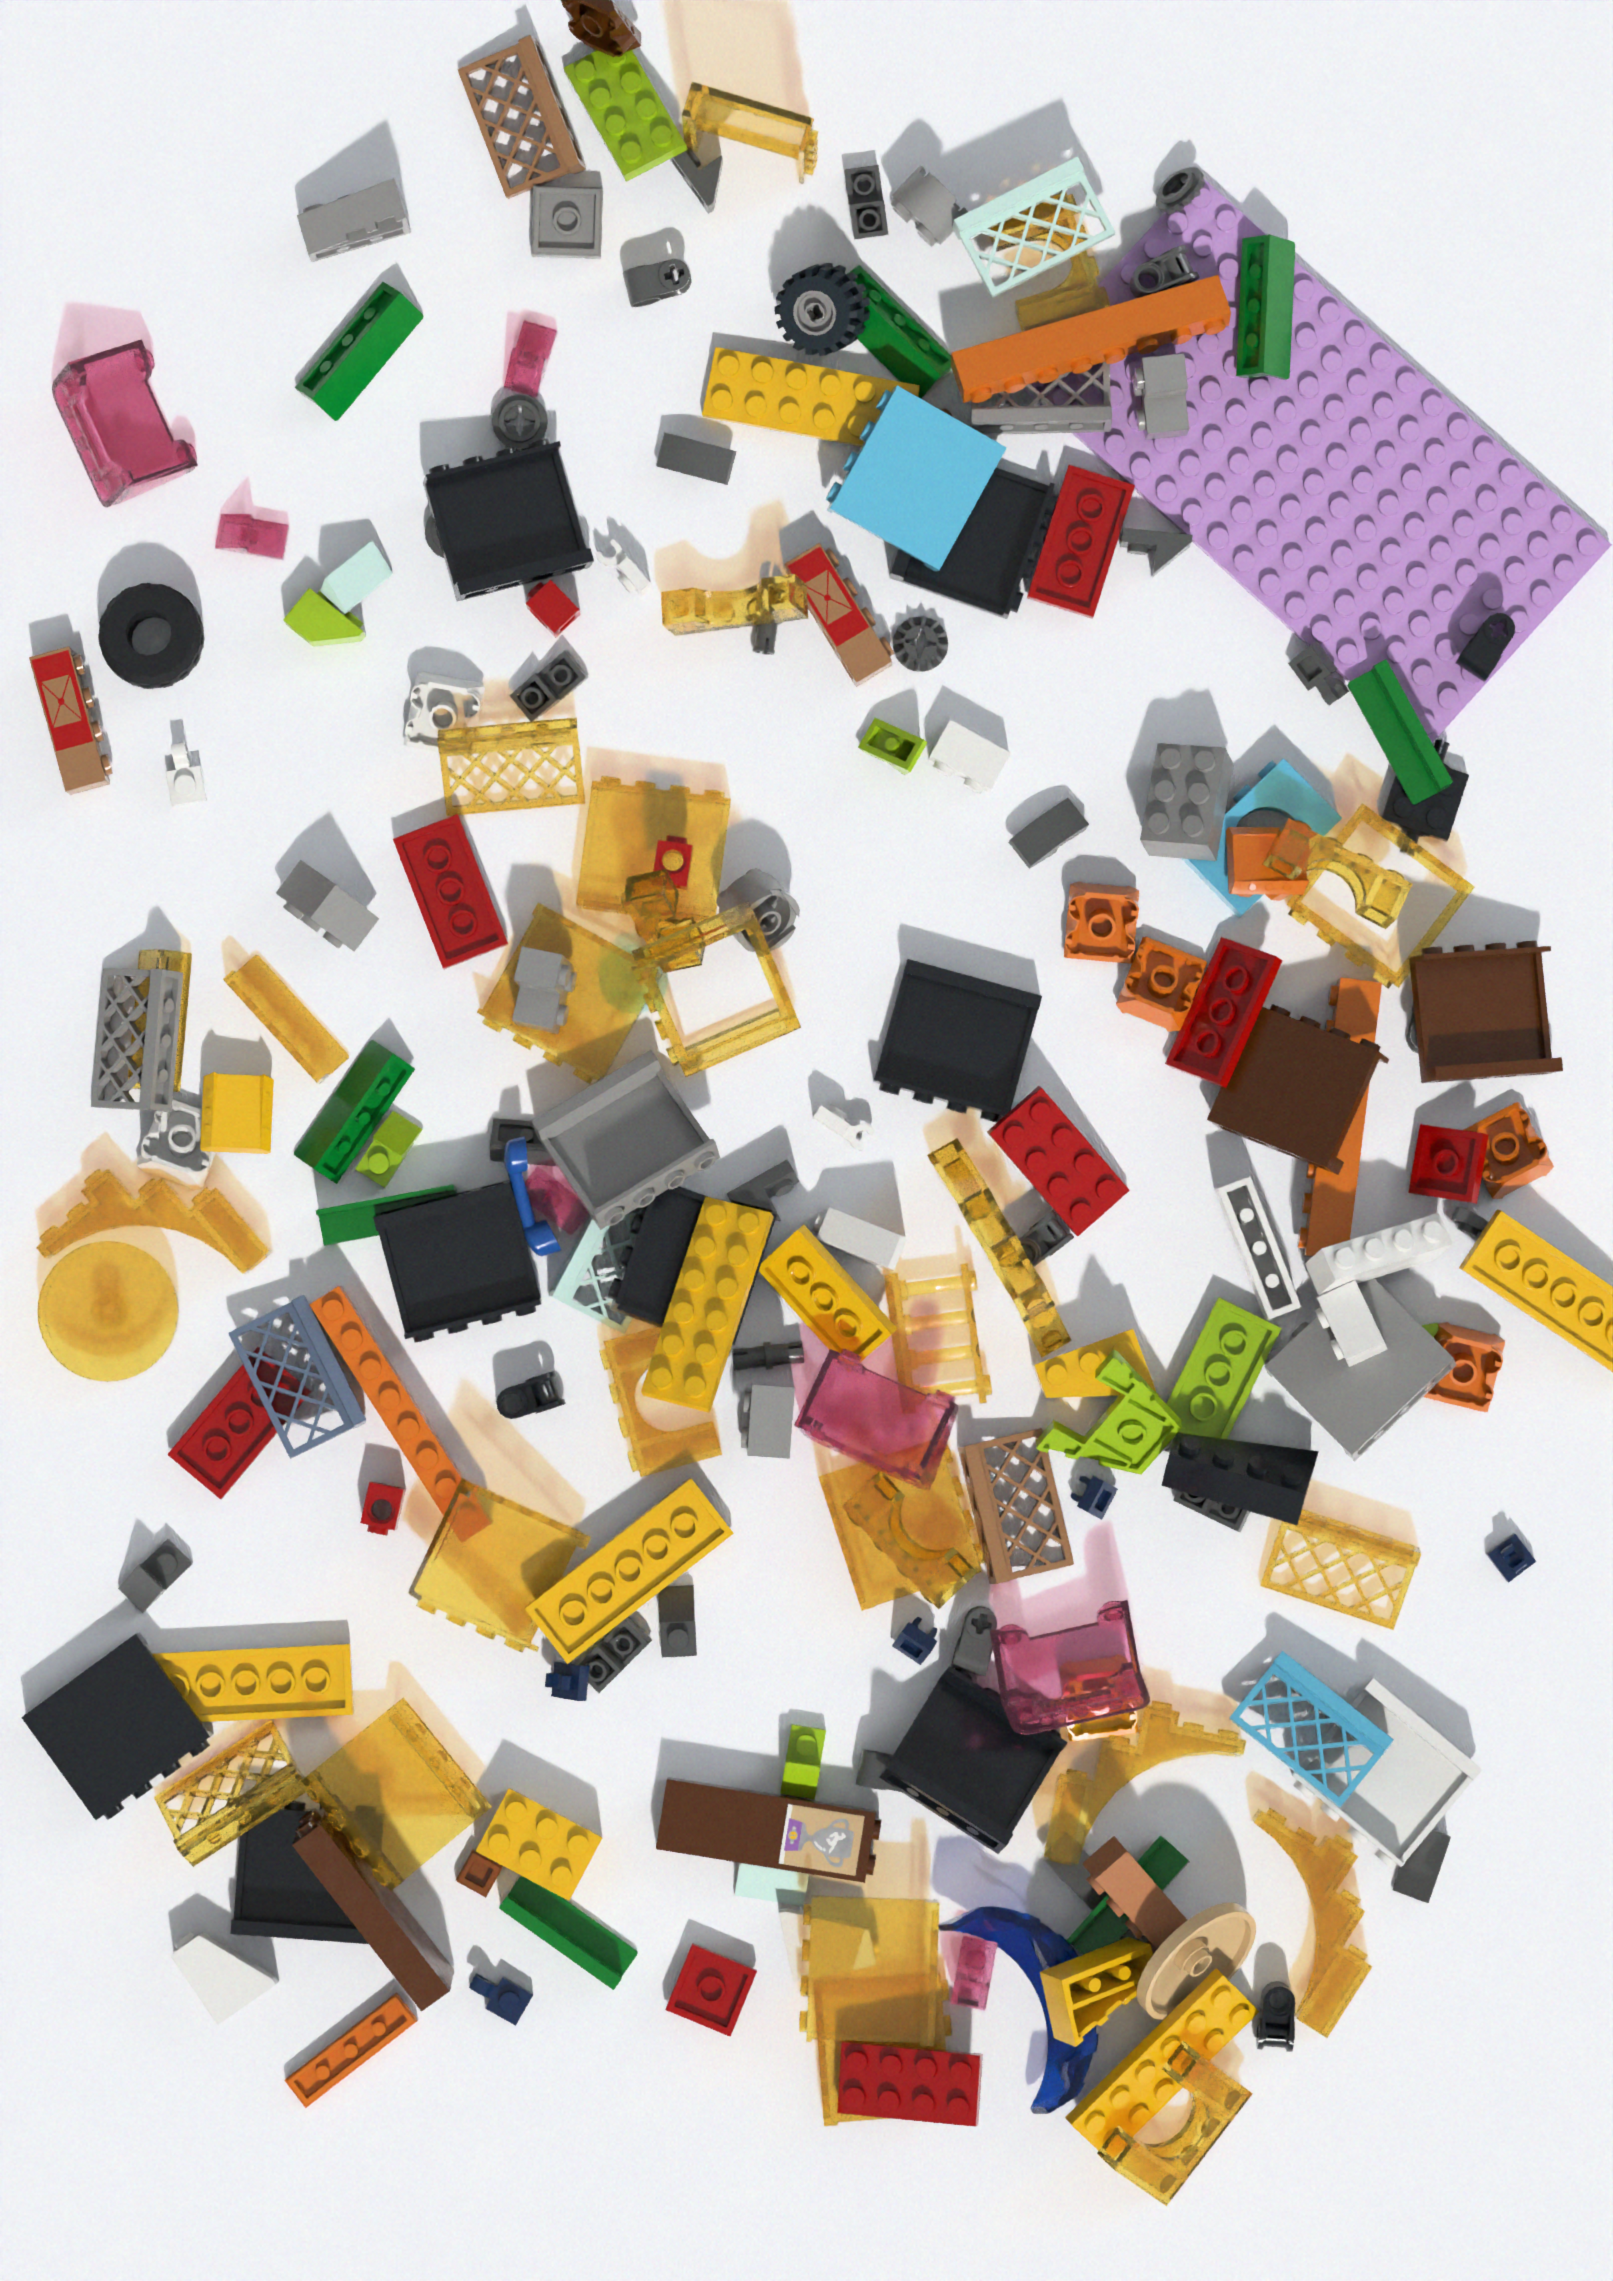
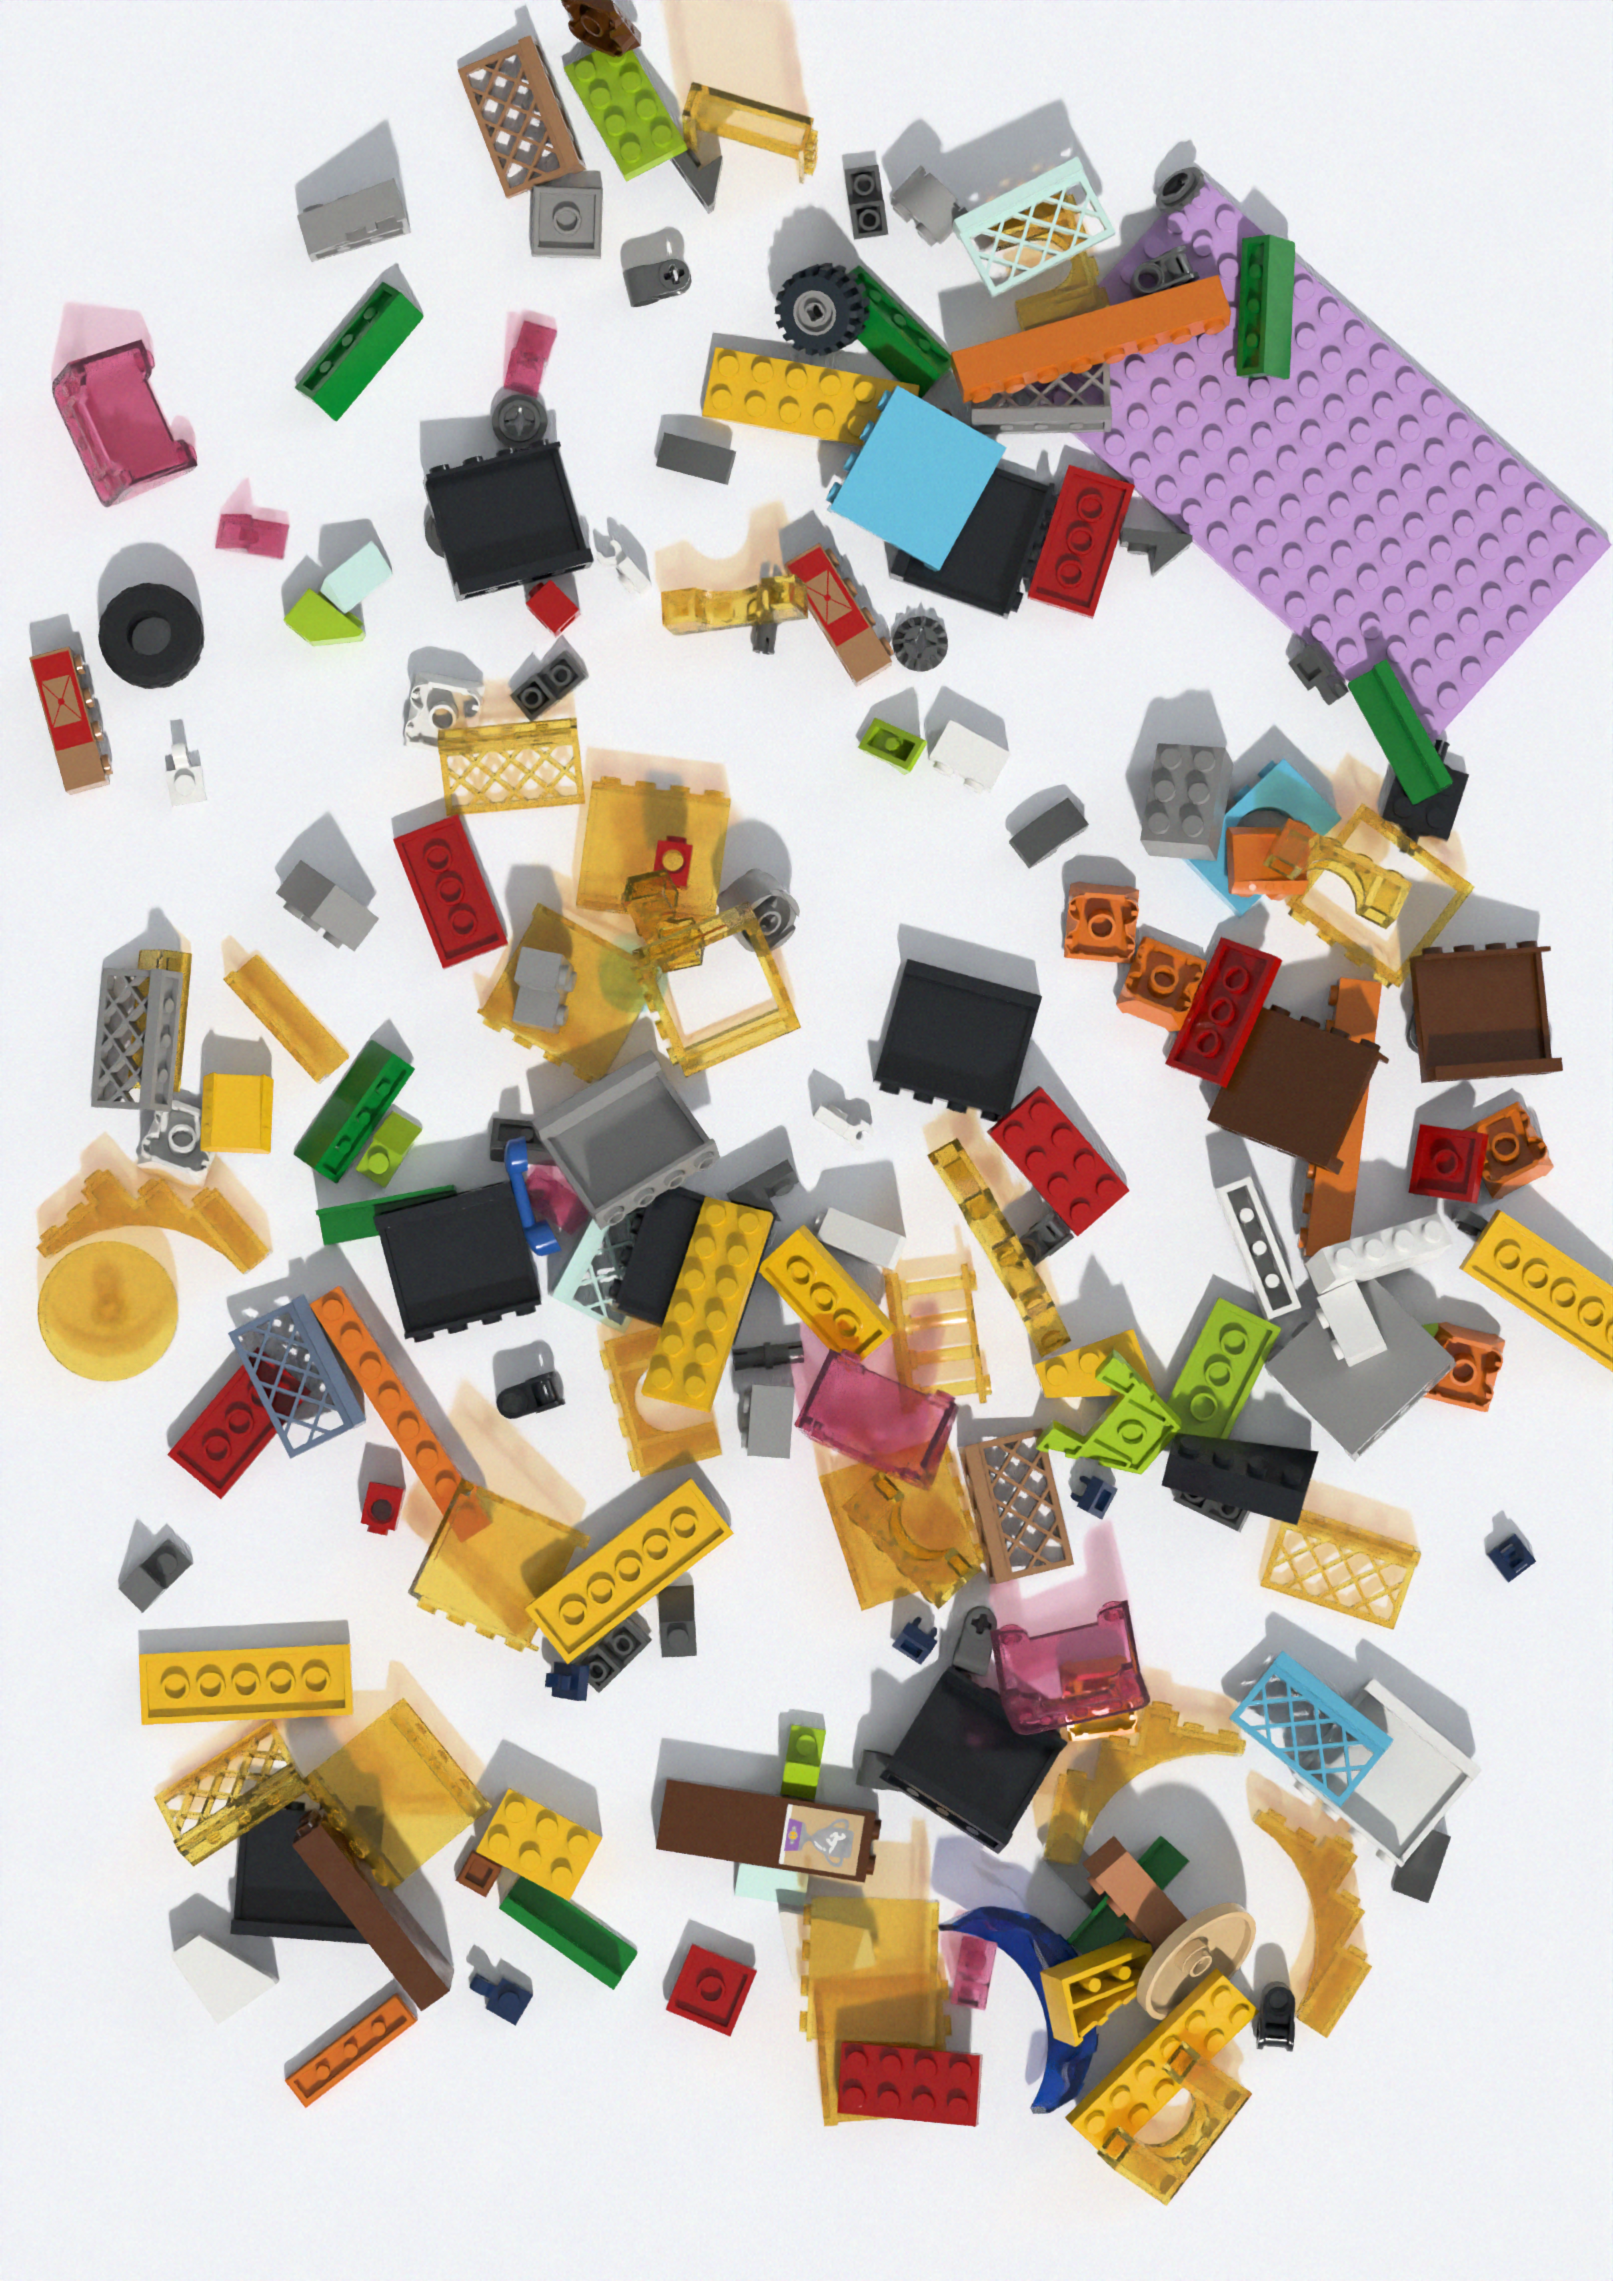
black panel [21,1632,214,1820] -> none
light grey brick [1132,353,1189,440] -> none
black piece [1455,613,1515,682] -> none

